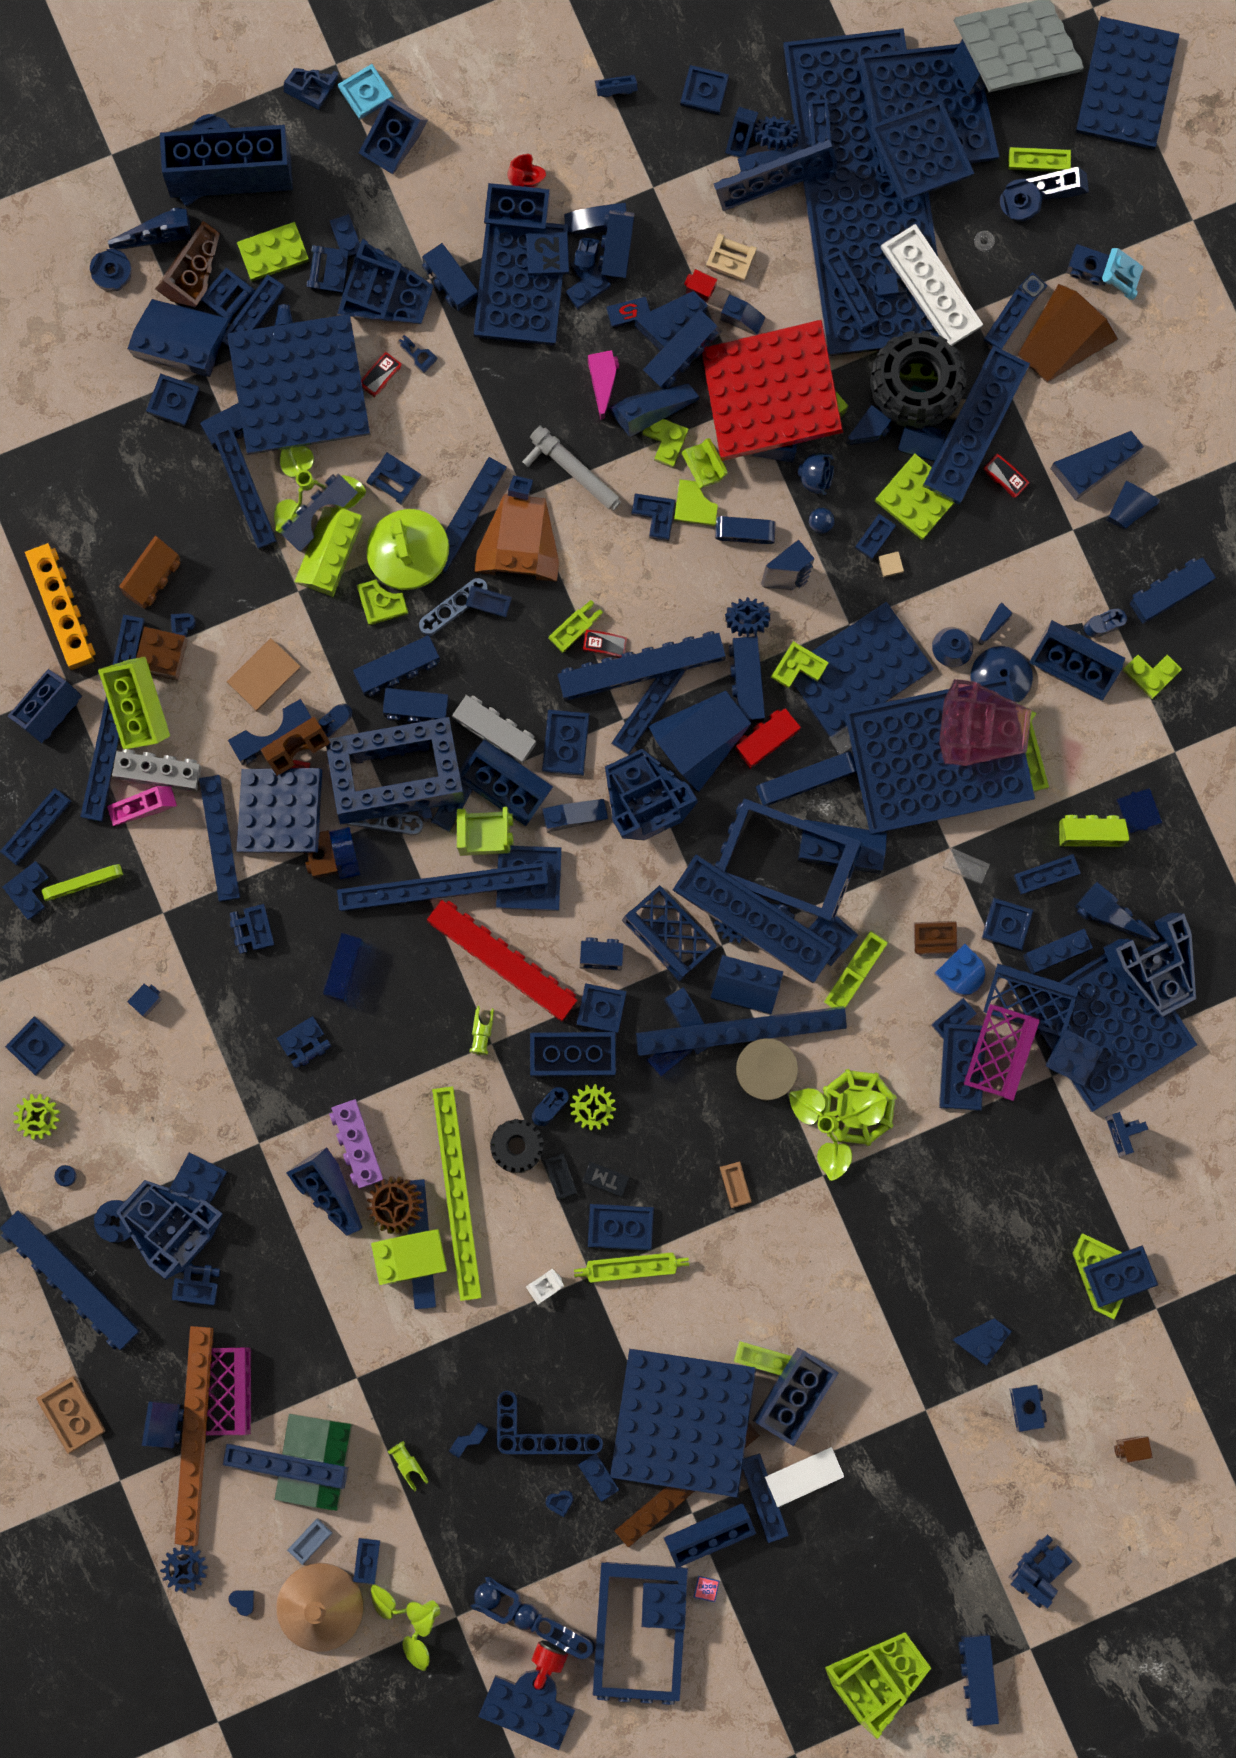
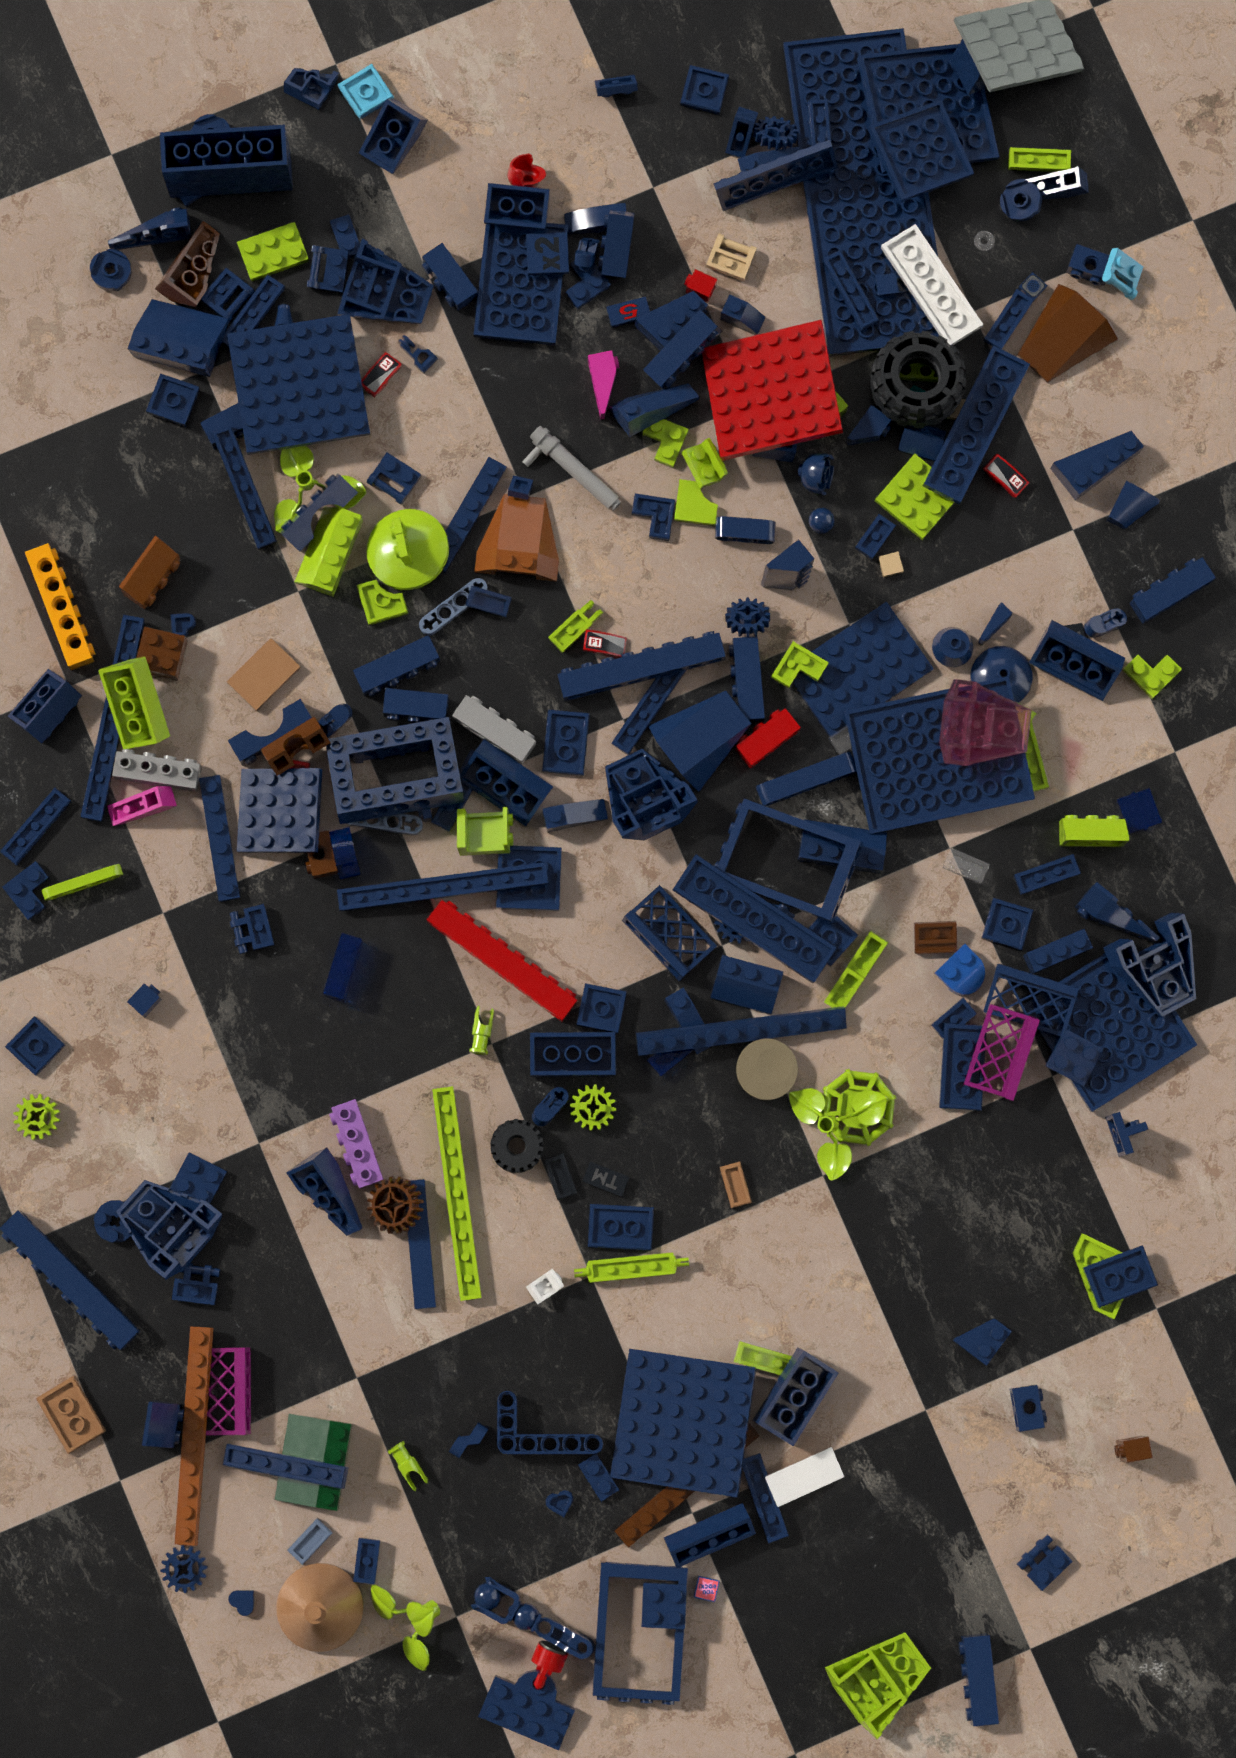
dark blue tile [54,1165,77,1187] -> none
dark blue plate [277,1016,332,1069] -> none
lime slope [371,1229,447,1285] -> none
dark blue slope [579,937,623,971] -> none
dark blue plate [1008,1562,1058,1609] -> none
dark blue plate [1076,16,1180,150] -> none

